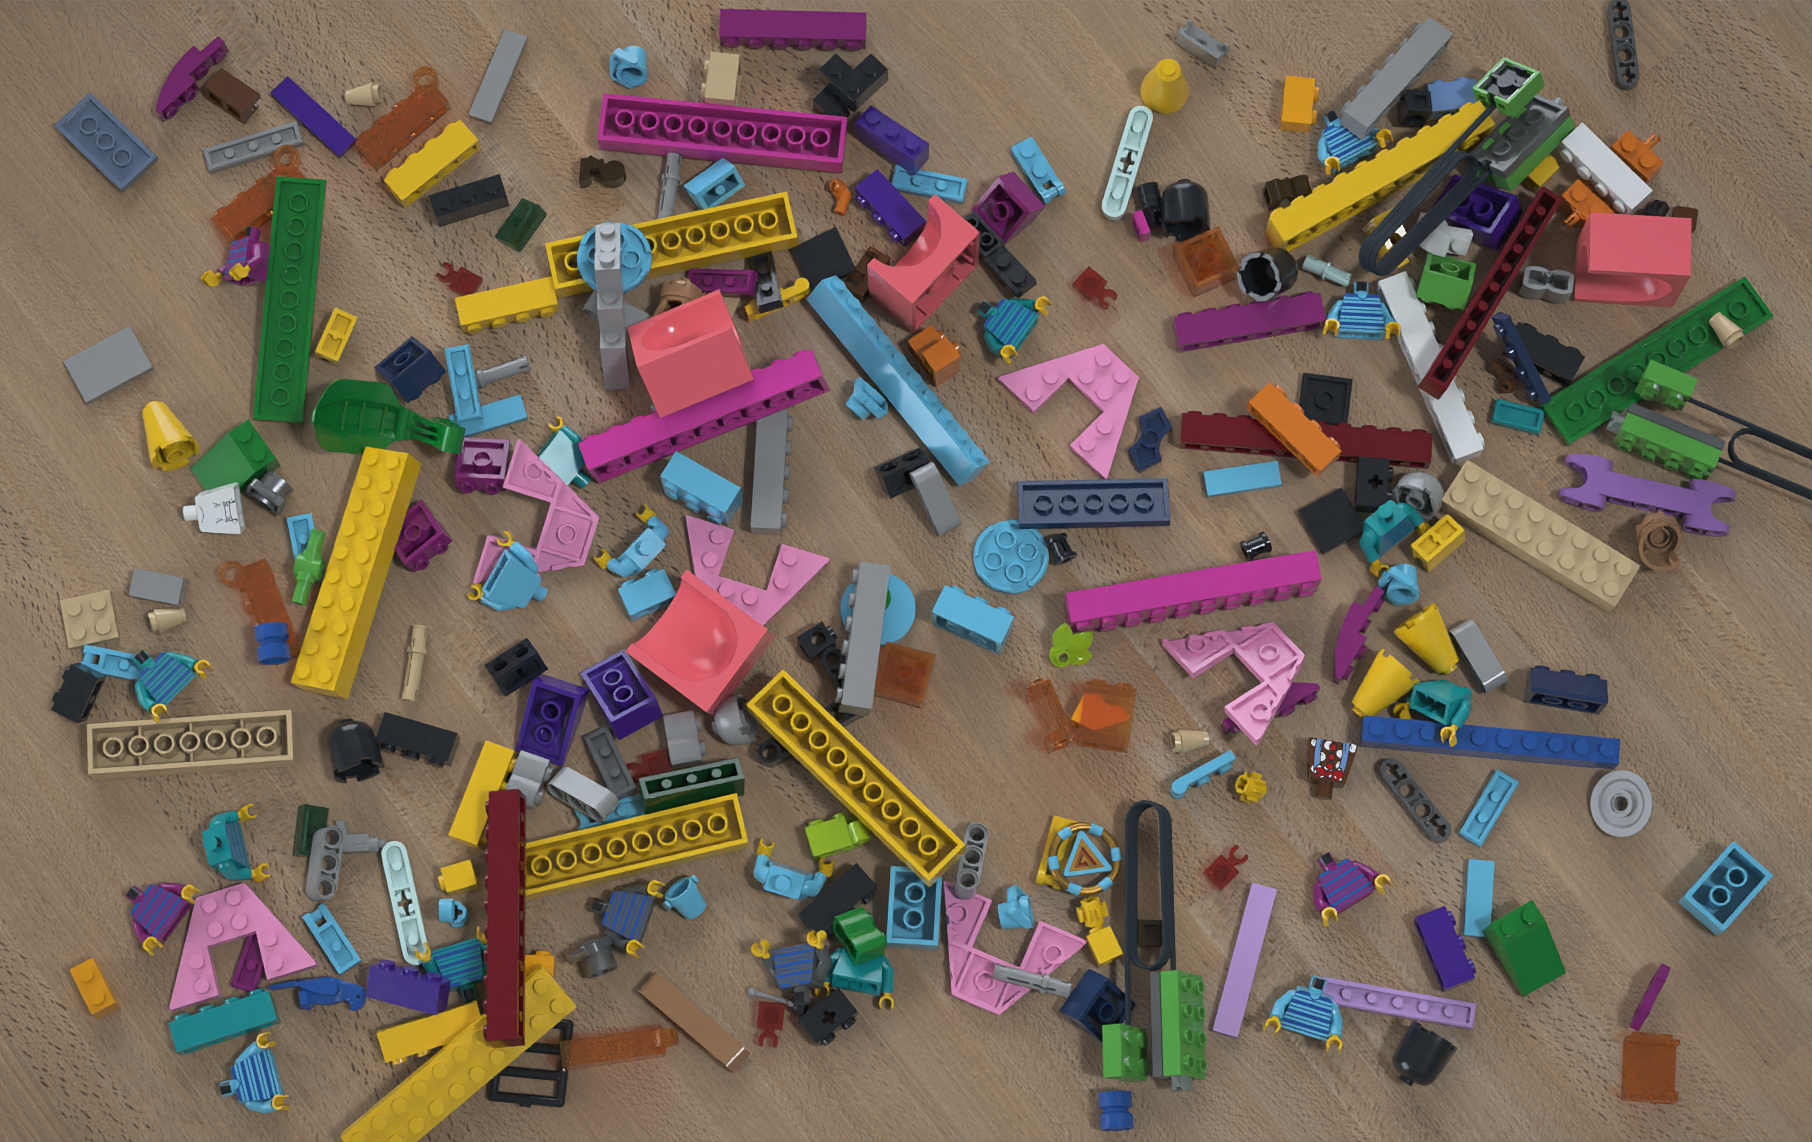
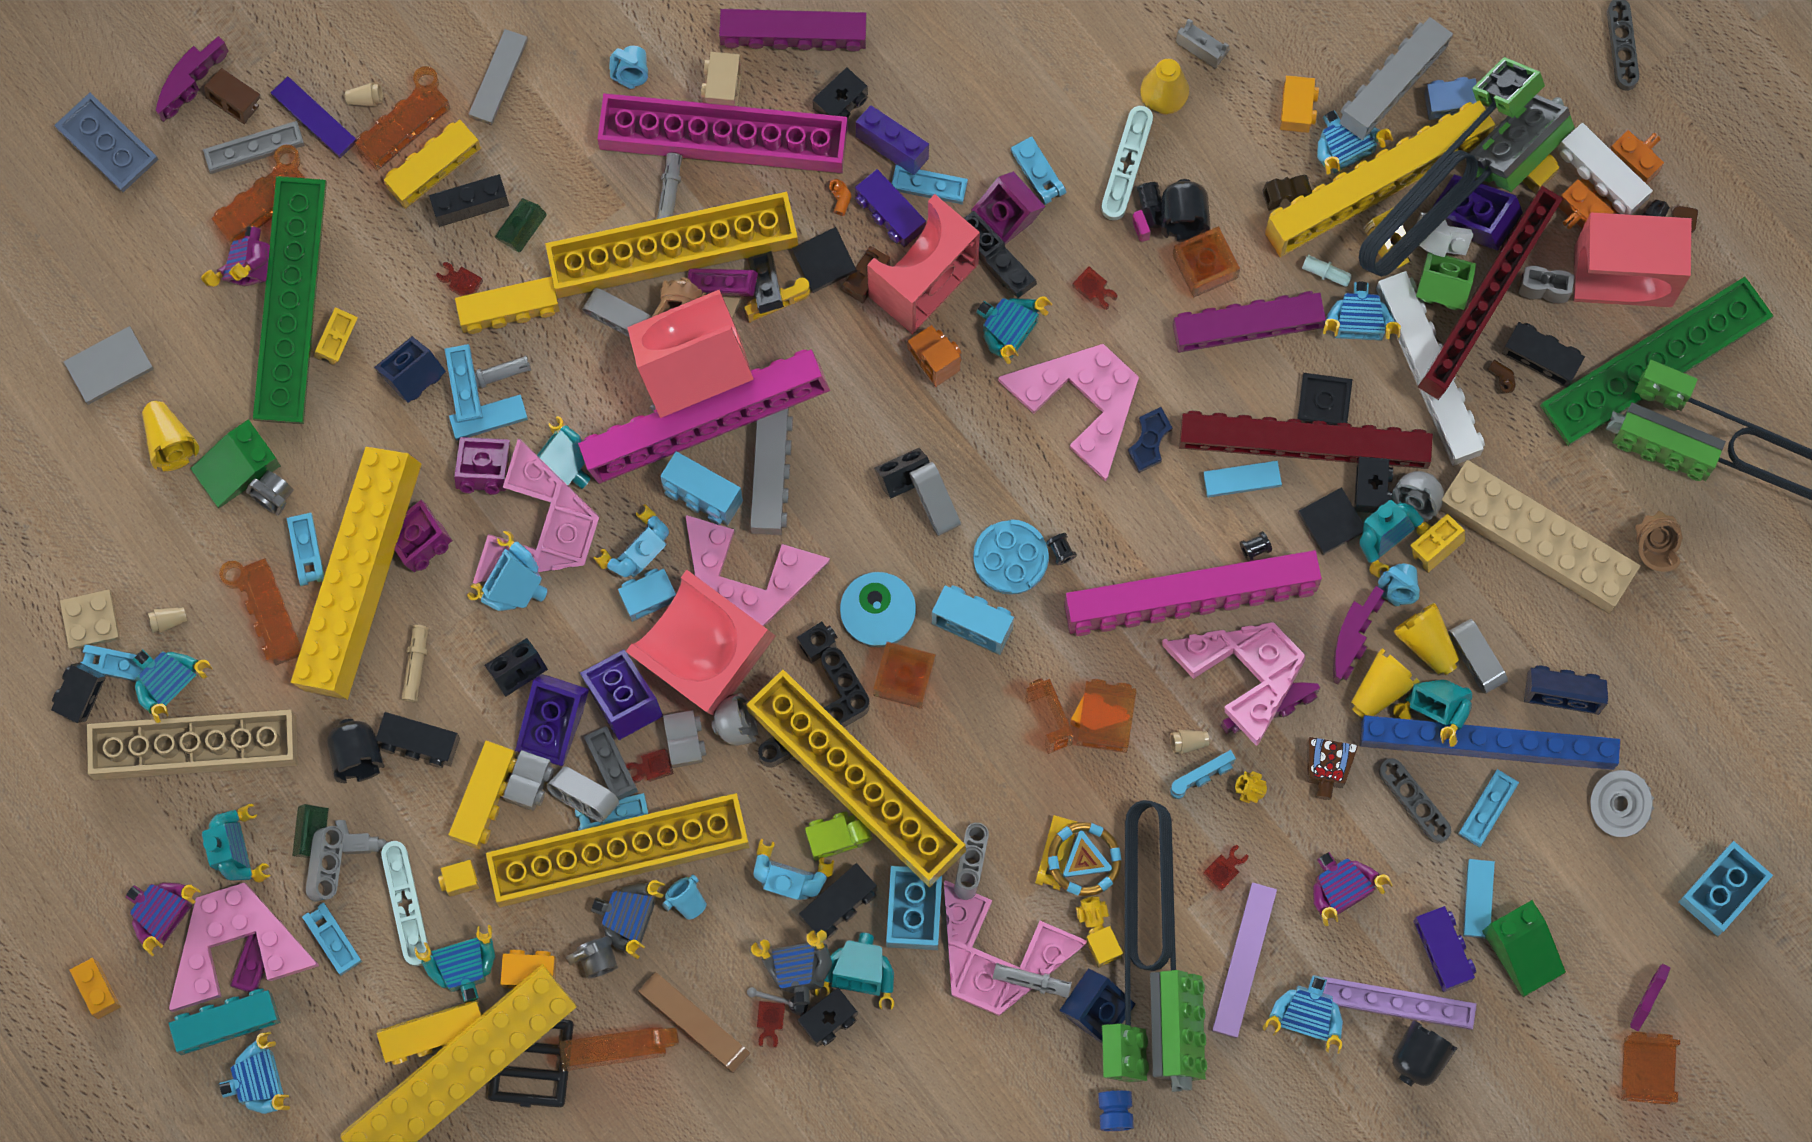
light grey hinge [129,568,189,605] -> none
white torso [183,482,246,534] -> none
blue wheel [255,622,291,665] -> none
blue animal [269,977,367,1011] -> none
bright green pin [291,529,326,606] -> none
green piece [312,379,466,454] -> none
dark purple brick [366,960,451,1015] -> none
medium azure connector [439,899,469,928] -> none
dark red brick [483,789,526,1048] -> none
medium azure tile [577,222,652,294] -> none
dark brown leg [579,155,626,189] -> none
light grey arch [595,223,630,390] -> none
dark green brick [639,758,745,815] -> none
medium azure brick [684,158,746,210] -> none
medium azure brick [806,275,990,486] -> none
black brick [819,53,888,113] -> none
green brick [832,907,887,966] -> none
light grey brick [835,561,890,717] -> none
medium azure piece [845,377,888,420] -> none
medium azure piece [998,884,1034,929] -> none
dark blue plate [1017,478,1170,529] -> none
lime plate [1049,622,1093,667] -> none
dark brown plate [1138,919,1162,947] -> none
black cylinder [1237,248,1298,302] -> none
orange brick [1247,382,1342,478] -> none
black brick [1397,89,1433,128] -> none
teal tile [1490,398,1545,436] -> none
dark blue plate [1491,312,1552,405] -> none
medium lavender piece [1558,454,1736,537] -> none
tan cone [1709,312,1745,349] -> none

